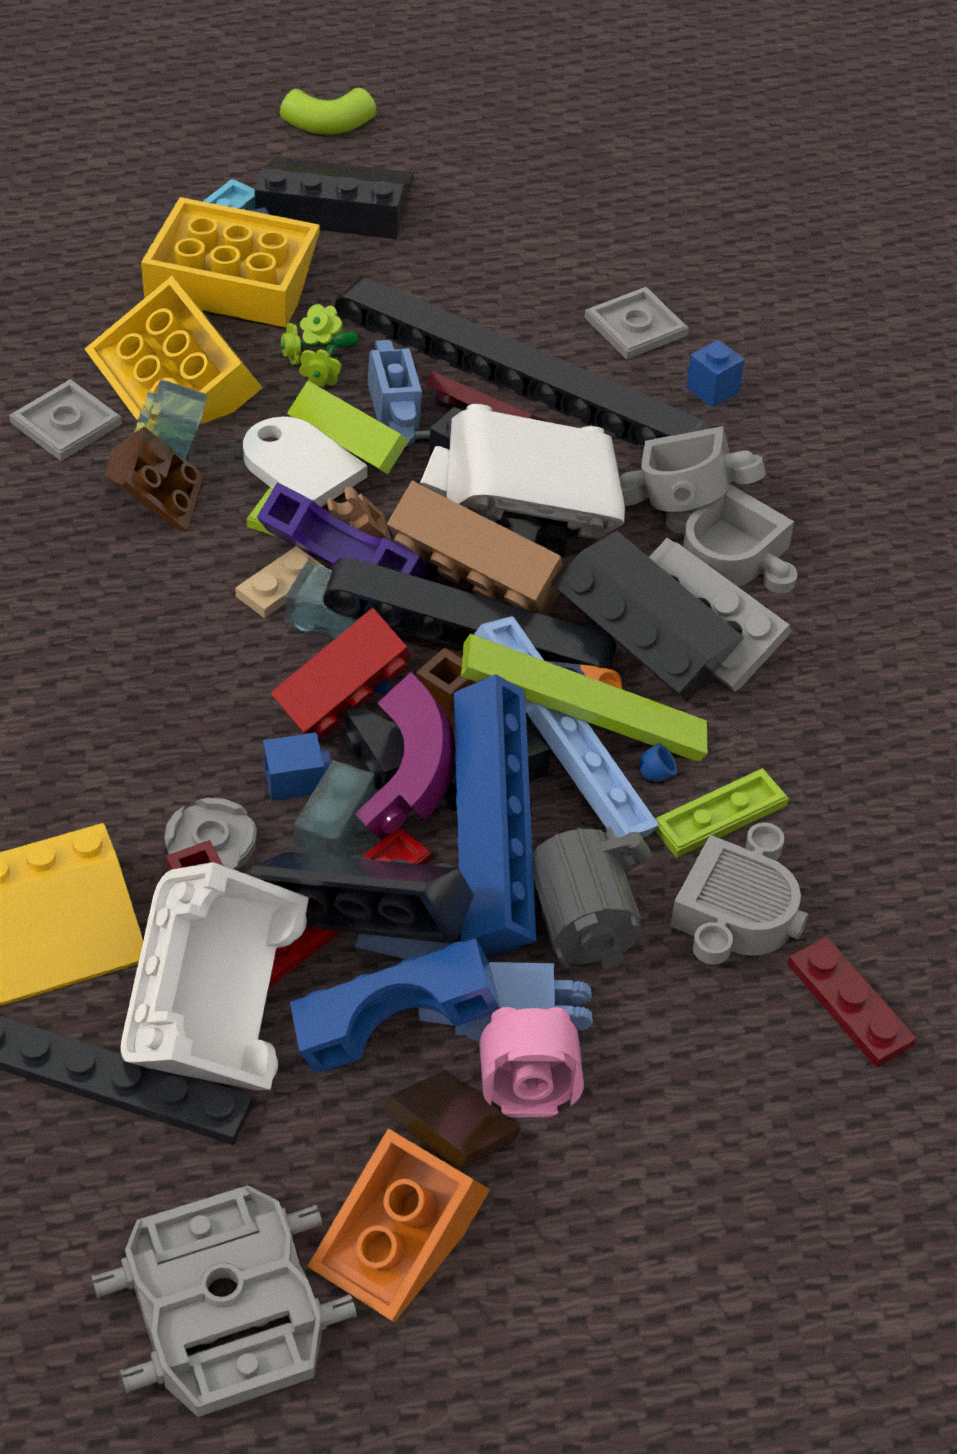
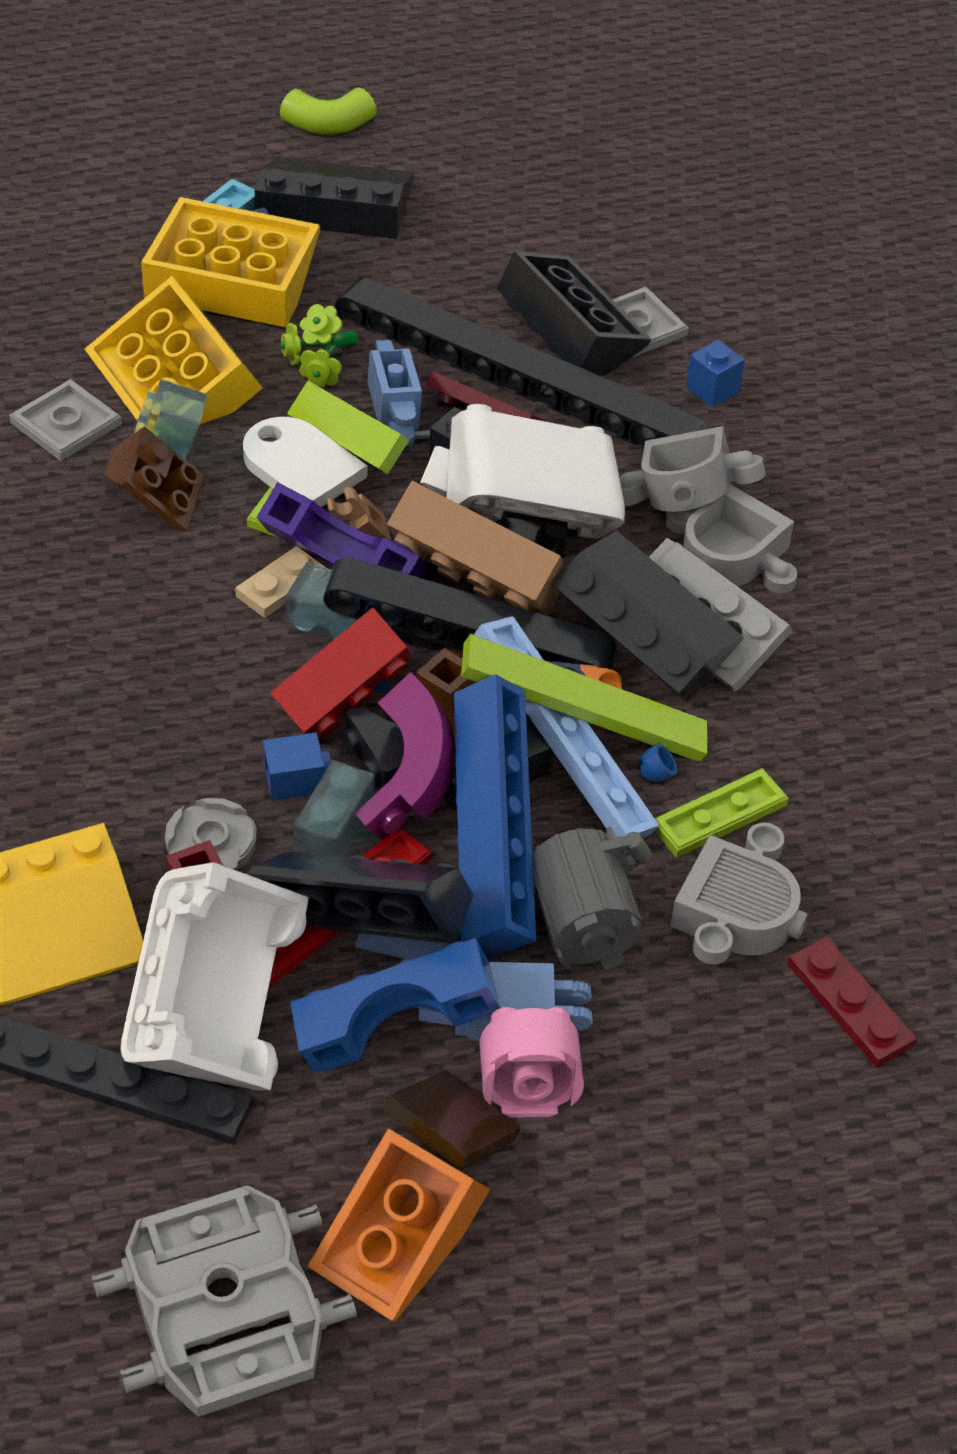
none -> black slope [497,251,652,376]

